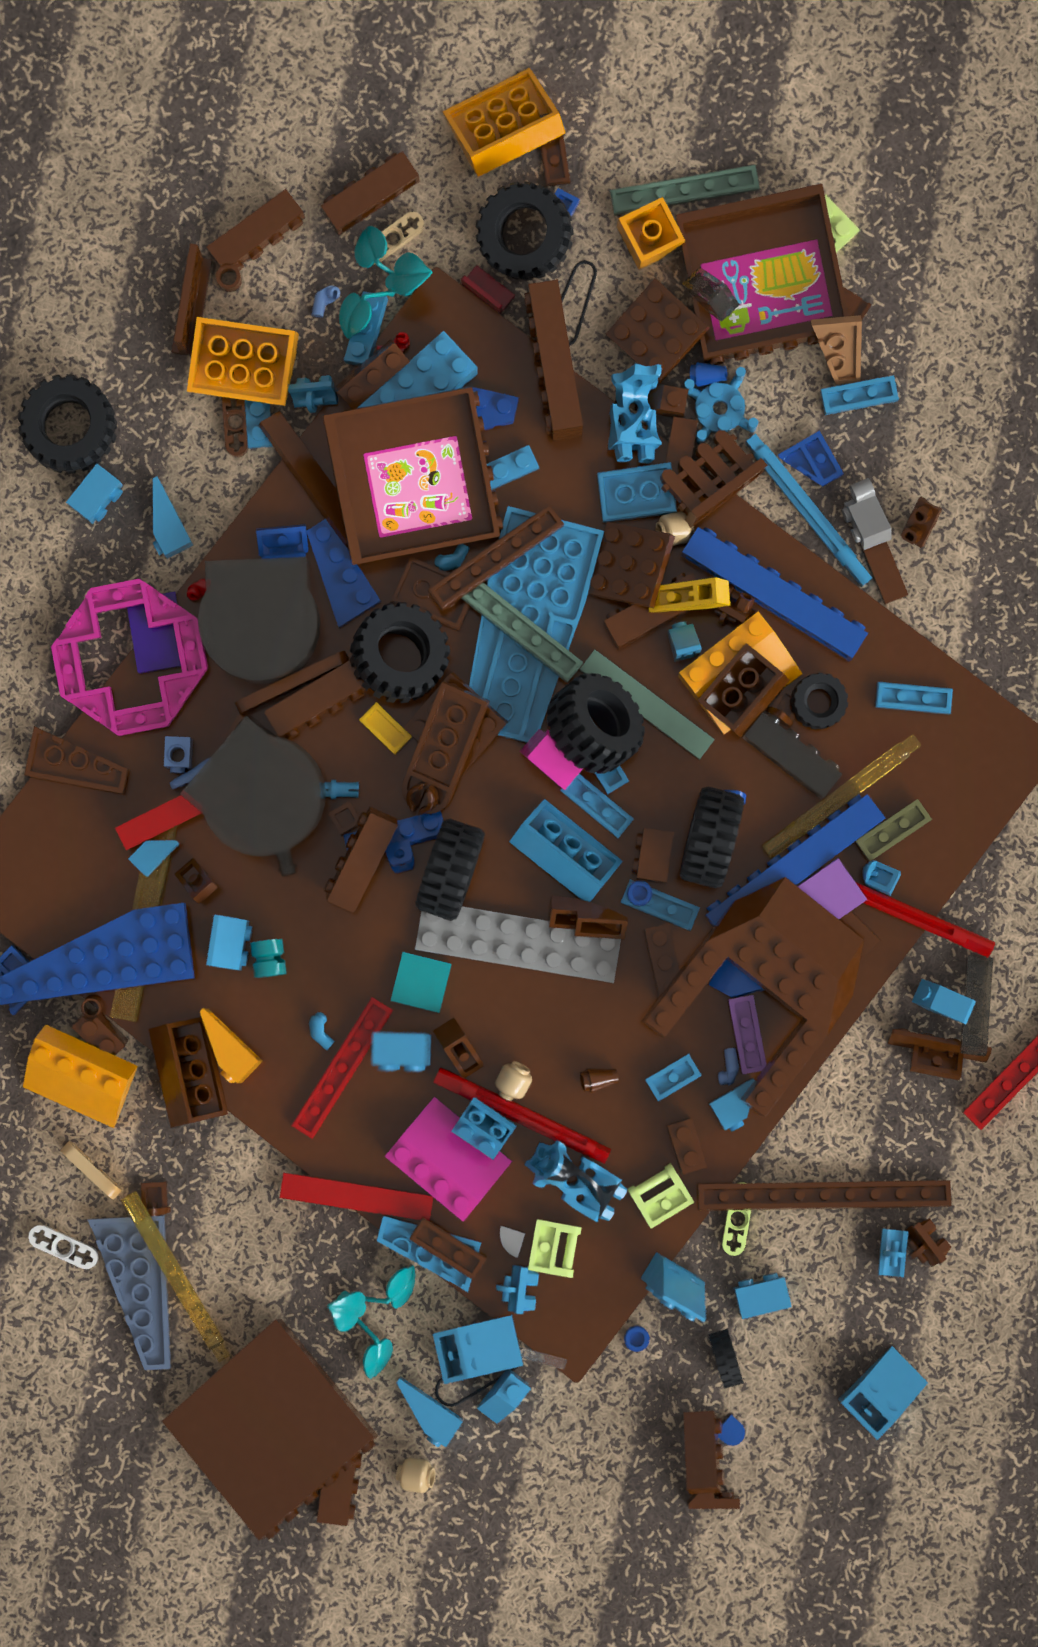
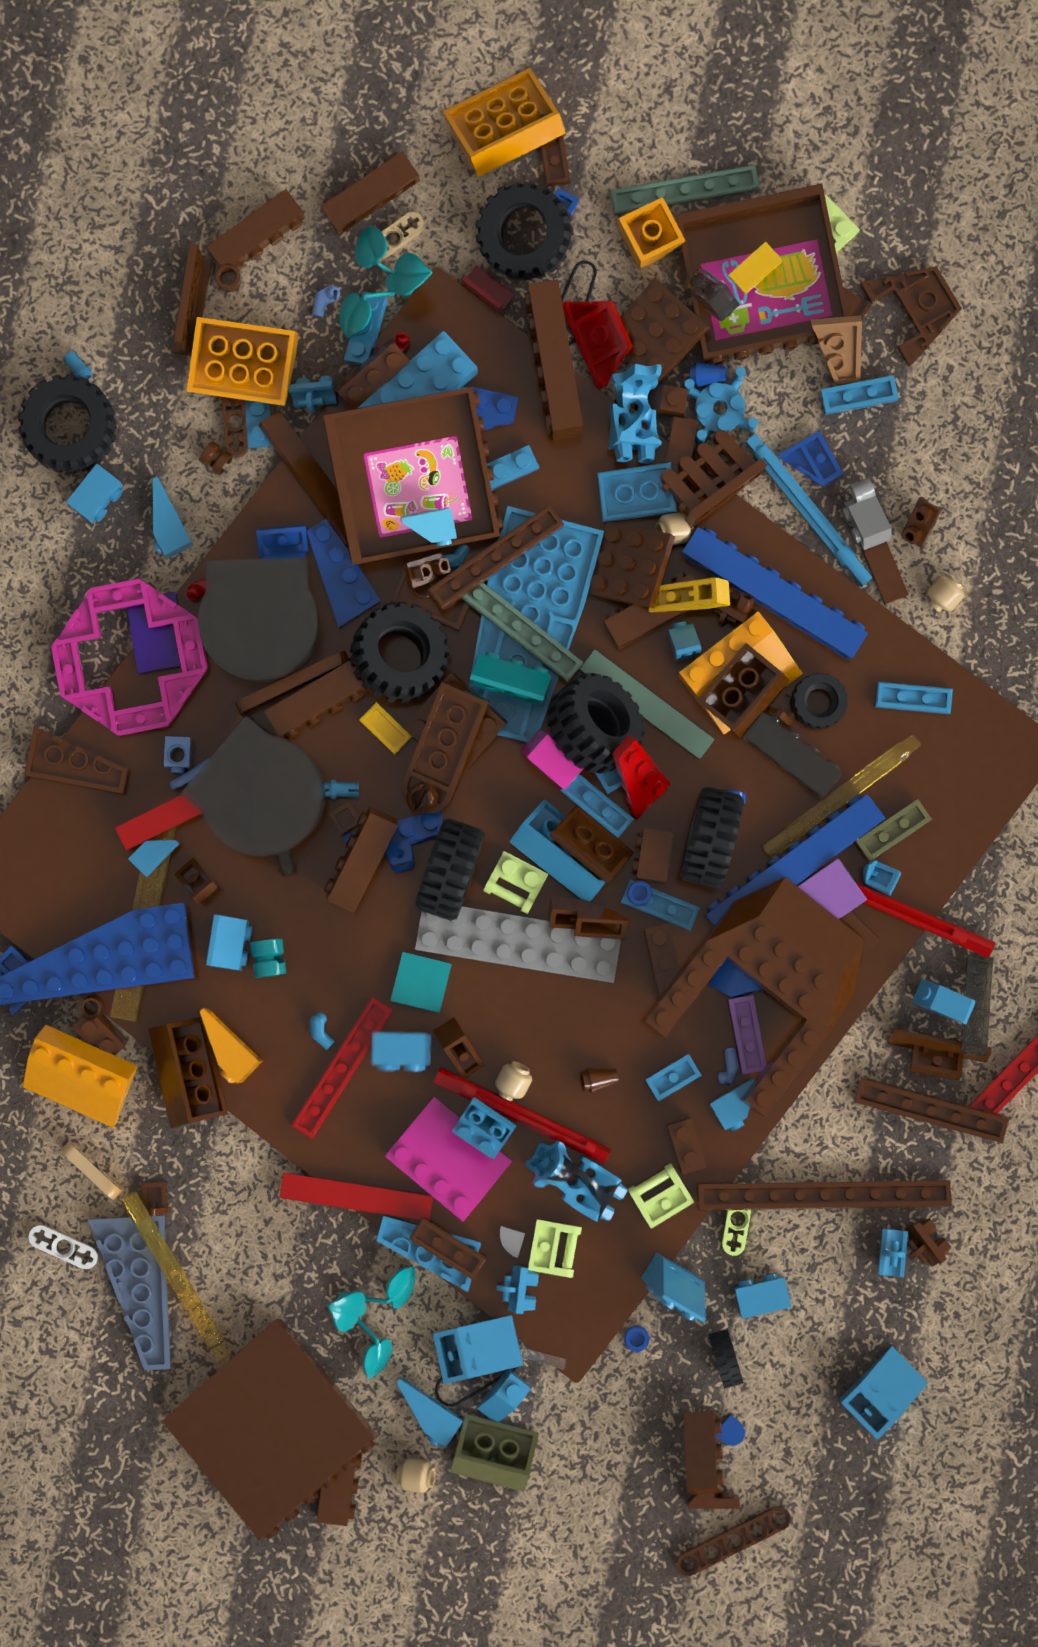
none -> dark azure pin [63,351,92,380]
none -> reddish brown wheel [199,441,234,476]
none -> medium azure slope [400,507,457,546]
none -> reddish brown hips [402,553,451,588]
none -> olive slope [450,1414,539,1492]
none -> teal slope [470,652,552,707]
none -> yellowish green plate [483,851,548,914]
none -> reddish brown tile [549,804,634,884]
none -> red wing [562,301,633,389]
none -> red wing [612,735,671,820]
none -> reddish brown beam [676,1506,791,1576]
none -> yellow tile [728,242,782,295]
none -> reddish brown plate [854,1076,1009,1143]
none -> reddish brown wing [860,266,962,367]
none -> tan head [927,574,965,612]

